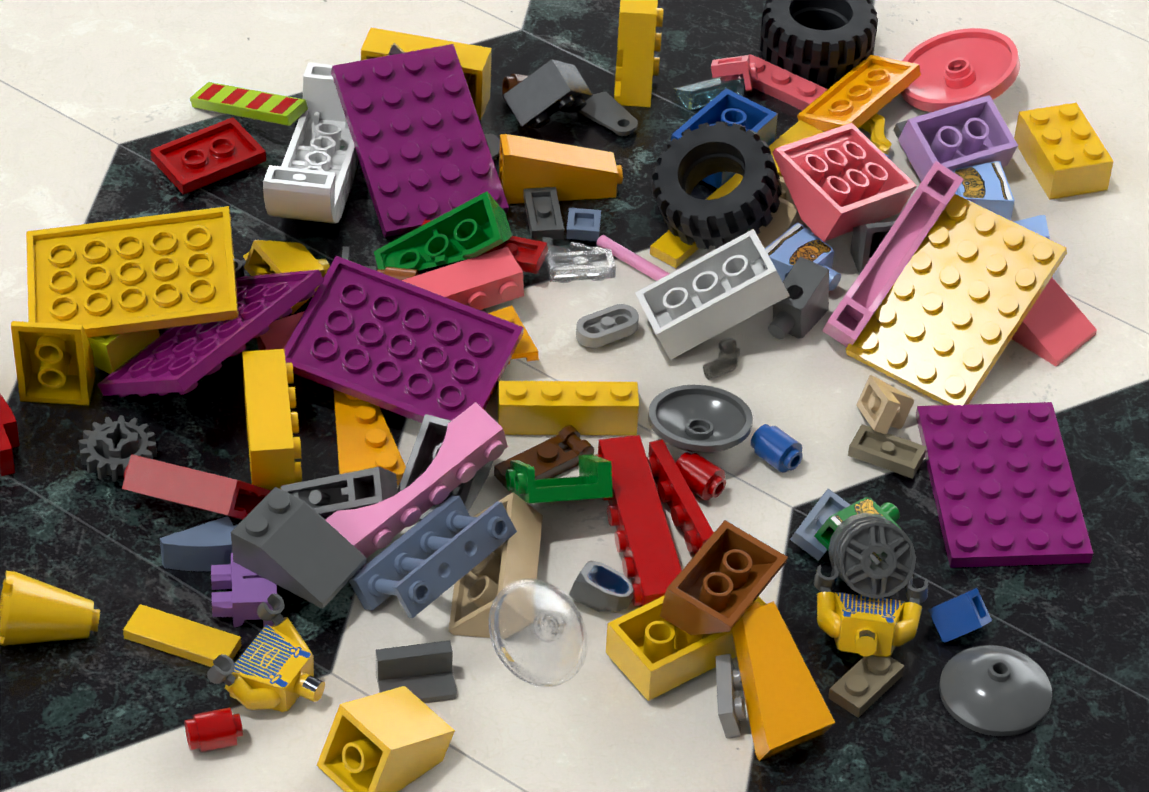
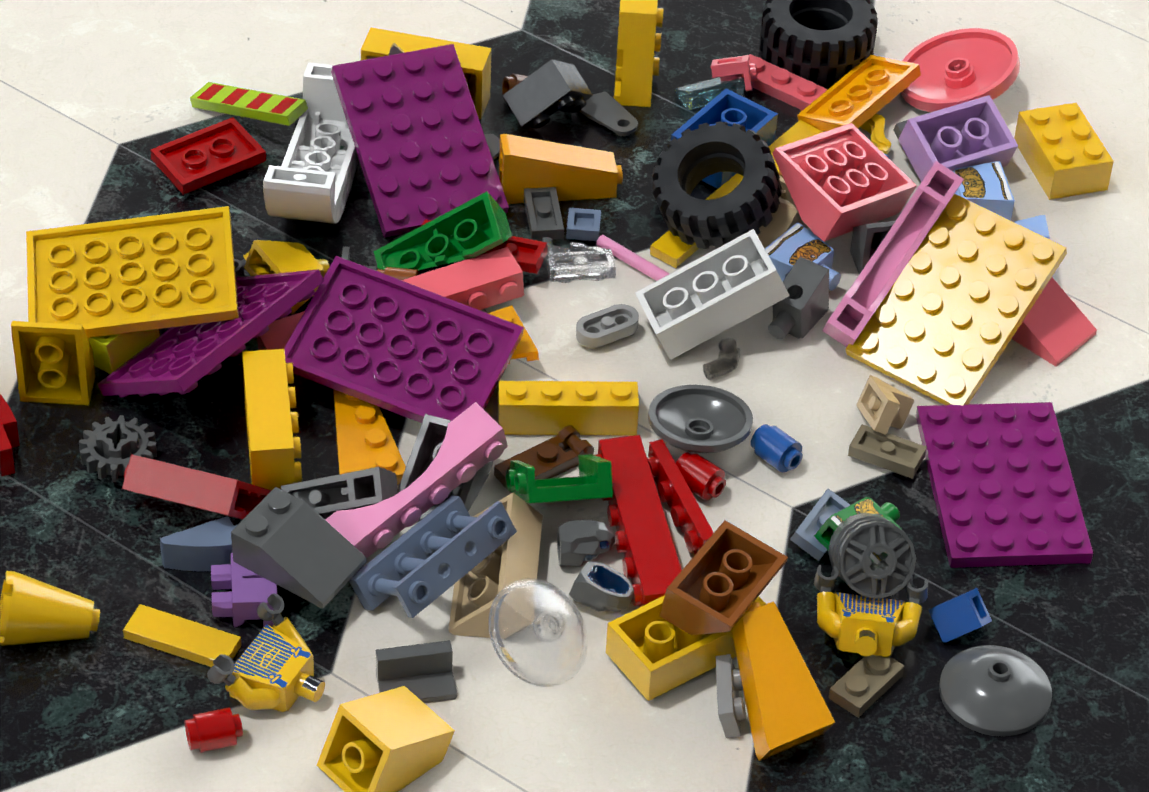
none -> dark grey rock [557,520,615,566]

